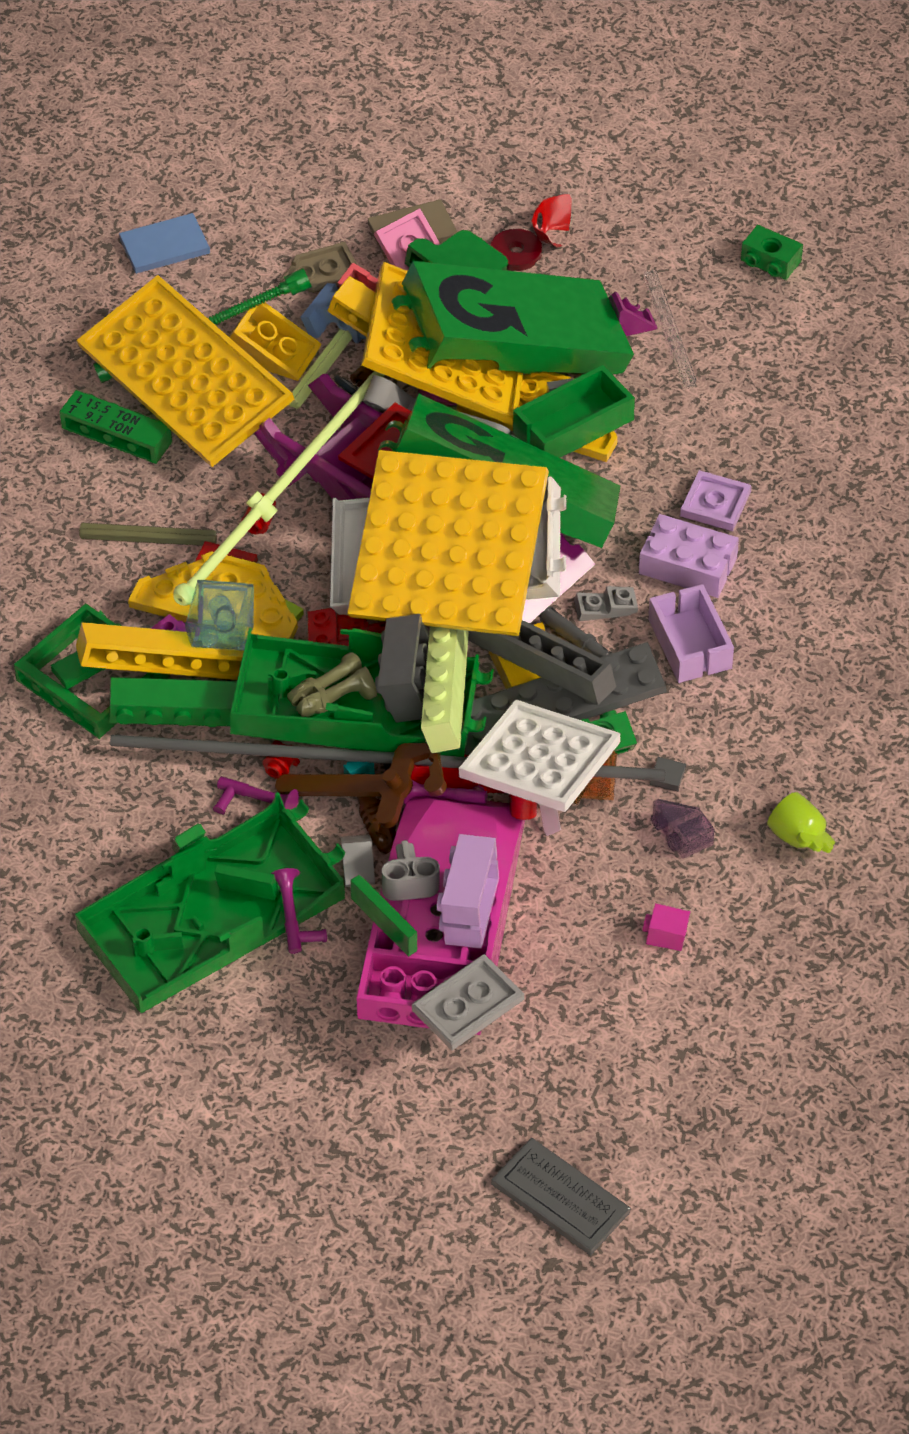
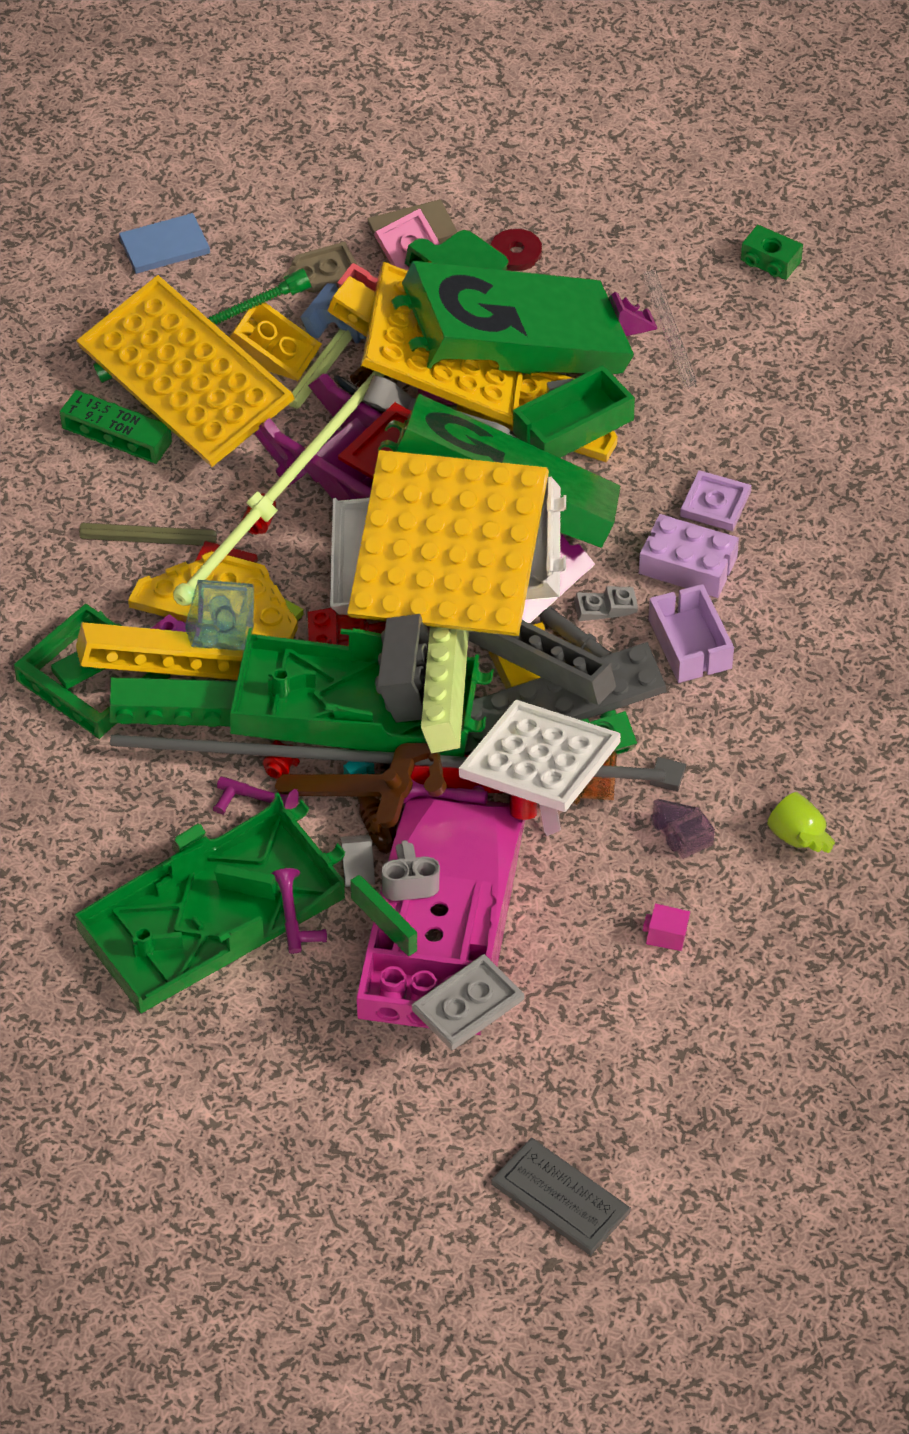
olive piece [287,652,377,717] -> none
lavender piece [437,834,499,948] -> none
red piece [531,194,572,247] -> none

